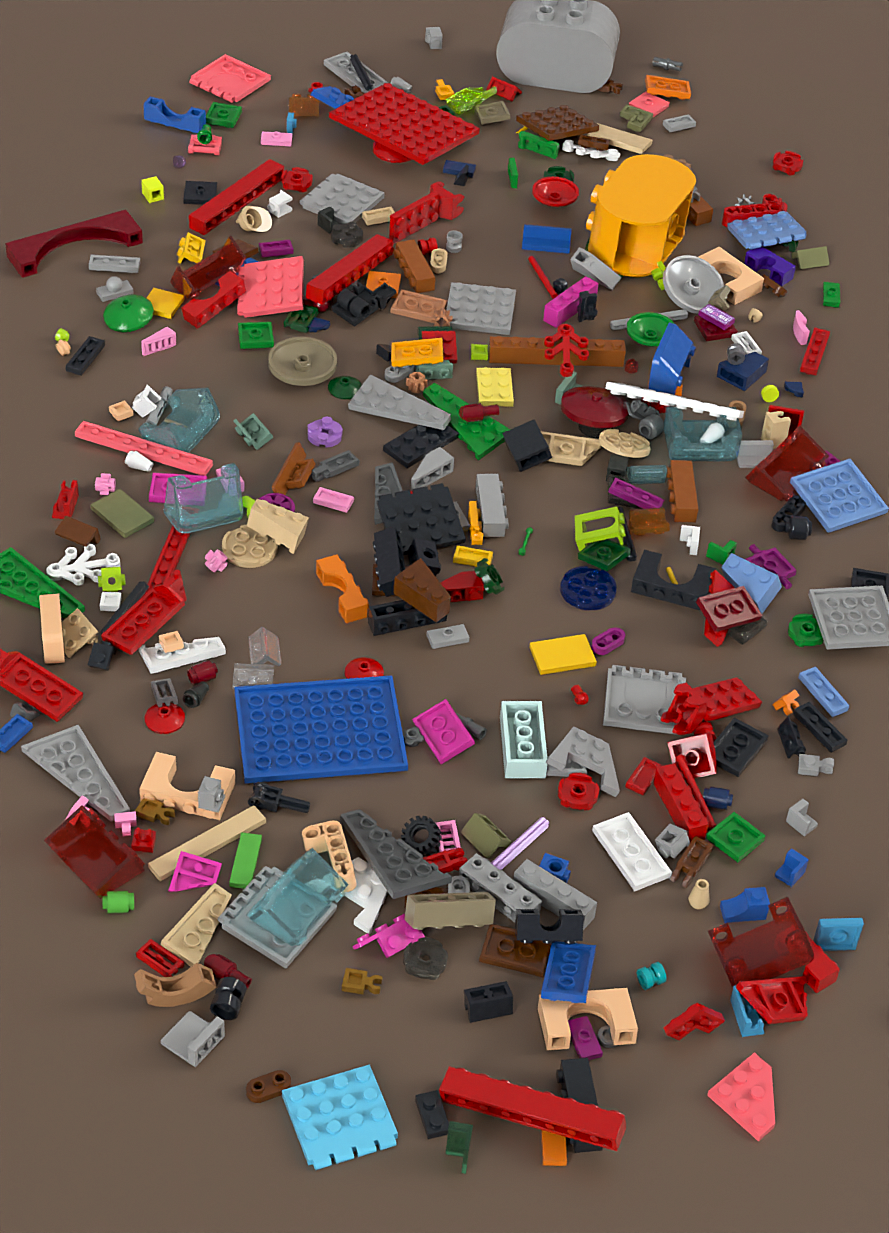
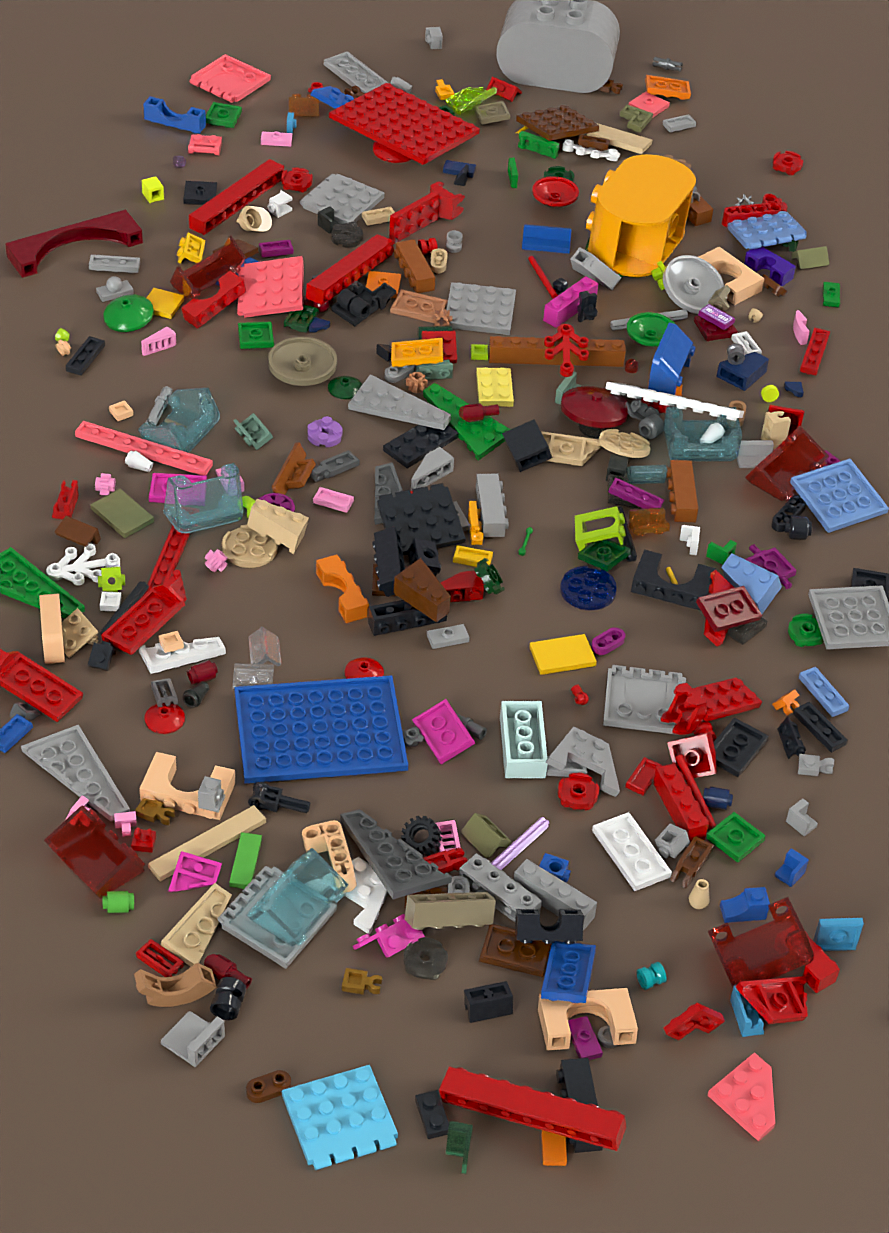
white window [132,385,161,417] -> none
green cone [197,124,212,144] -> none
black axle [350,54,373,91] -> none

